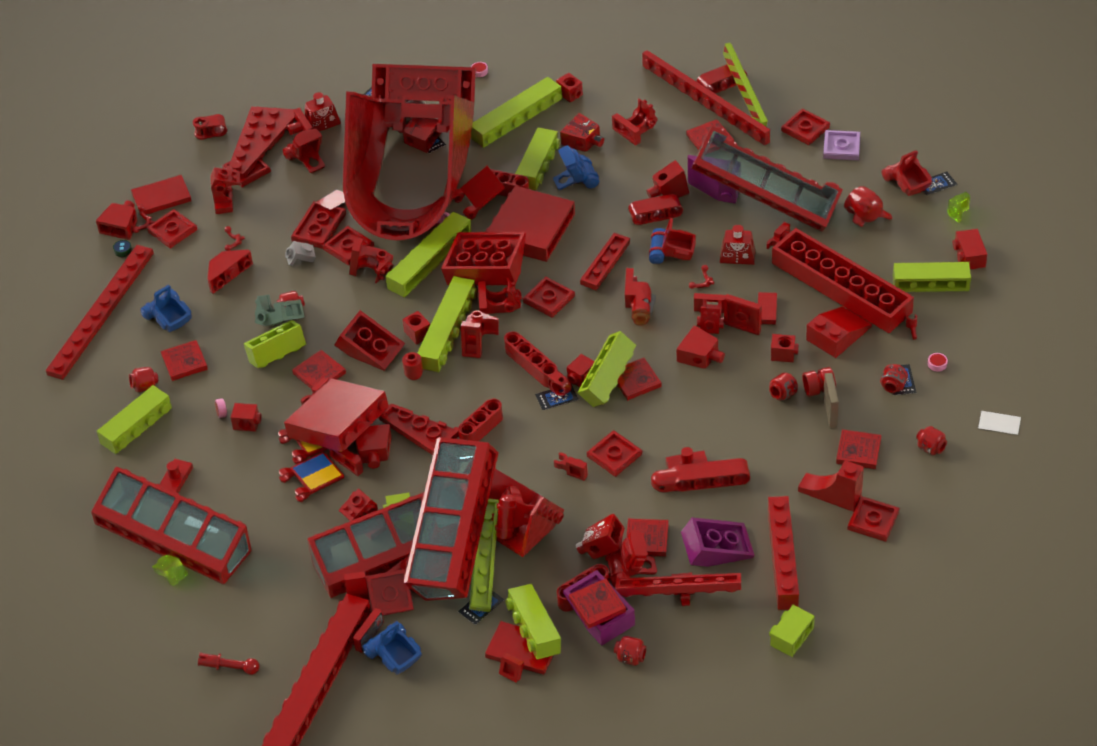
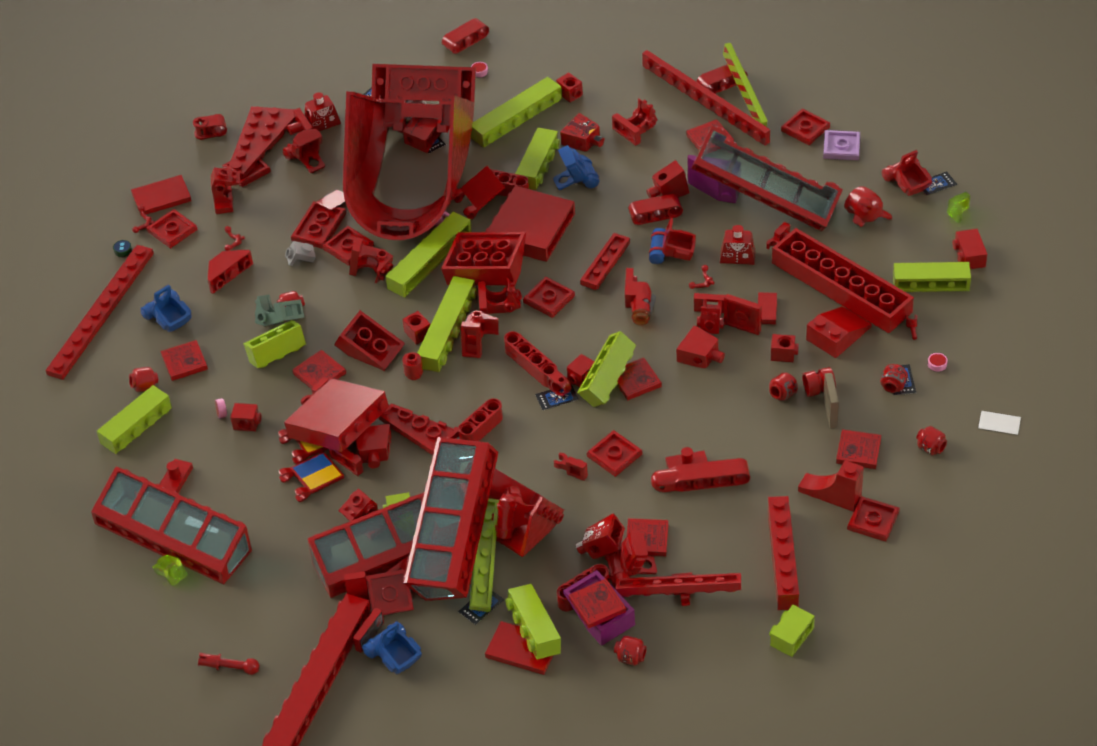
red torso [96,200,138,240] -> none
red plate [499,653,524,683] -> none
magenta slope [681,517,755,567] -> none
none -> red beam [441,18,490,54]

